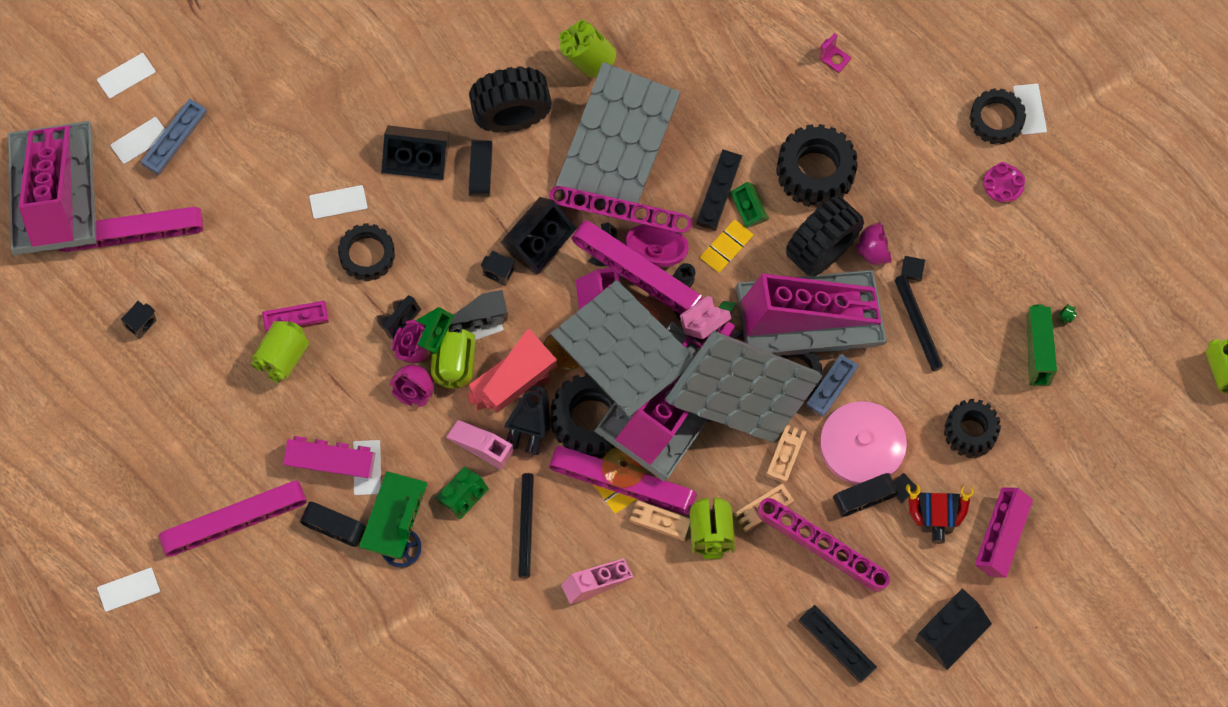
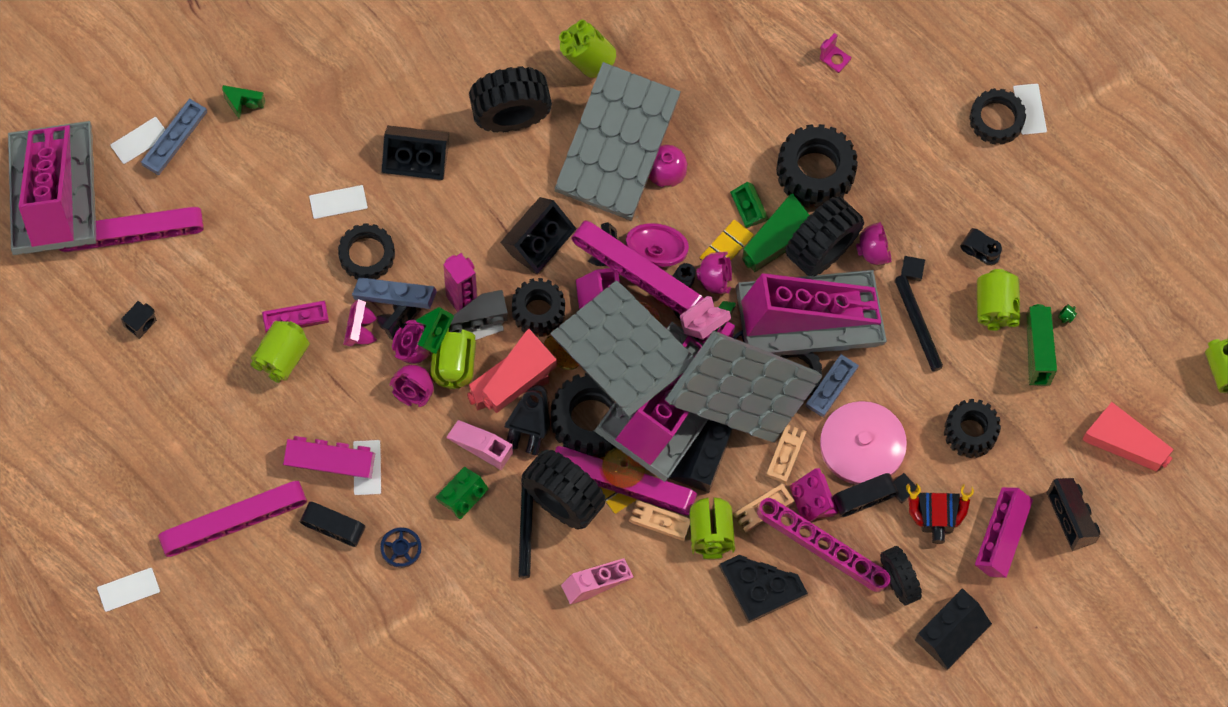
white sticker [97,53,156,98] -> none
green bracket [360,471,427,560] -> none
black beam [469,139,492,197] -> none
black brick [481,250,515,286] -> none
dark pink beam [550,186,693,233] -> none
black plate [696,149,742,231] -> none
black plate [799,604,877,684] -> none
dark pink dish [983,162,1025,203] -> none
none -> green slope [222,85,265,119]
none -> dark pink tile [343,299,377,347]
none -> sand blue plate [352,277,437,309]
none -> dark pink brick [443,253,477,312]
none -> black tyre [512,278,565,337]
none -> black tyre [521,450,605,530]
none -> dark pink cylinder [649,145,688,187]
none -> black slope [669,420,733,493]
none -> dark pink cylinder [697,252,732,294]
none -> black plate [719,555,808,623]
none -> green slope [742,193,809,272]
none -> dark pink bracket [790,468,838,522]
none -> black tyre [880,546,922,606]
none -> black piece [960,228,1002,265]
none -> lime cylinder [977,269,1020,331]
none -> black slope [1047,478,1100,551]
none -> coral slope [1082,402,1174,472]

